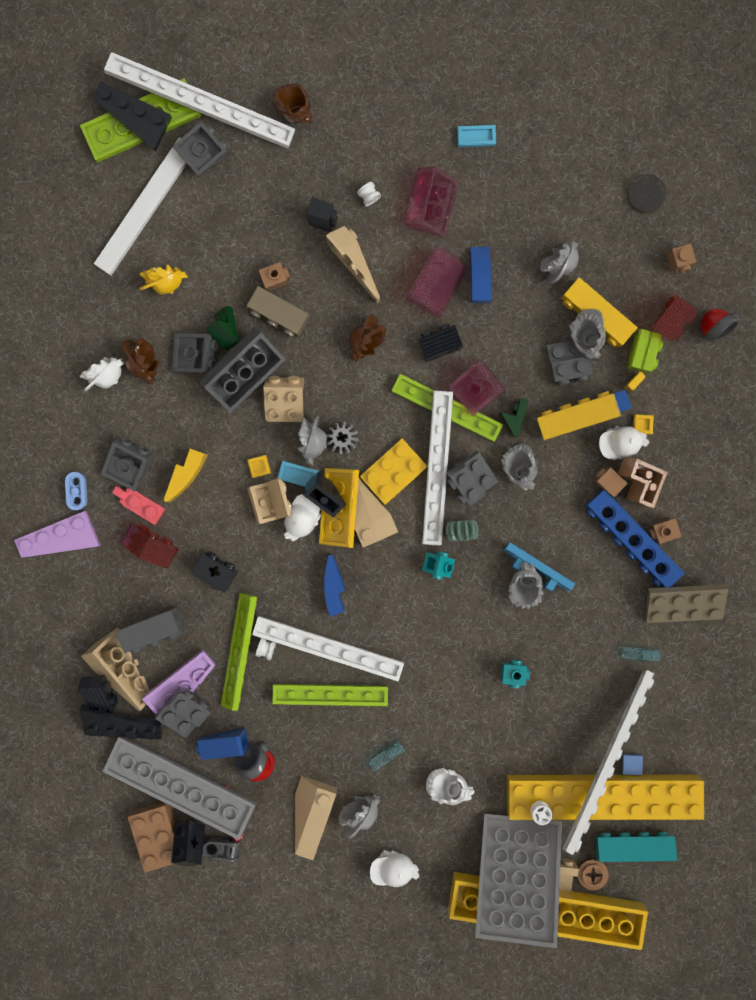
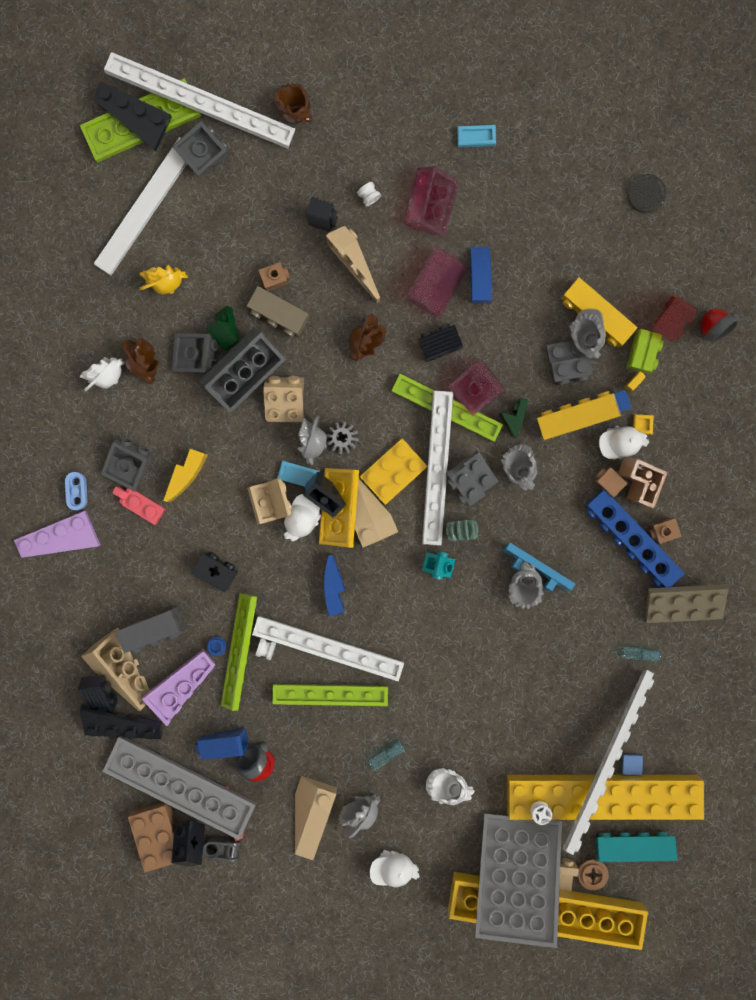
clear red brick [120,523,179,569] -> none
dark grey plate [155,686,211,738] -> none
yellow tile [248,455,271,478] -> none
teal brick [500,659,530,688] -> none
light grey hair [540,241,579,284] -> none
medium nougat brick [666,244,696,273] -> none
none -> blue plate [207,637,226,656]

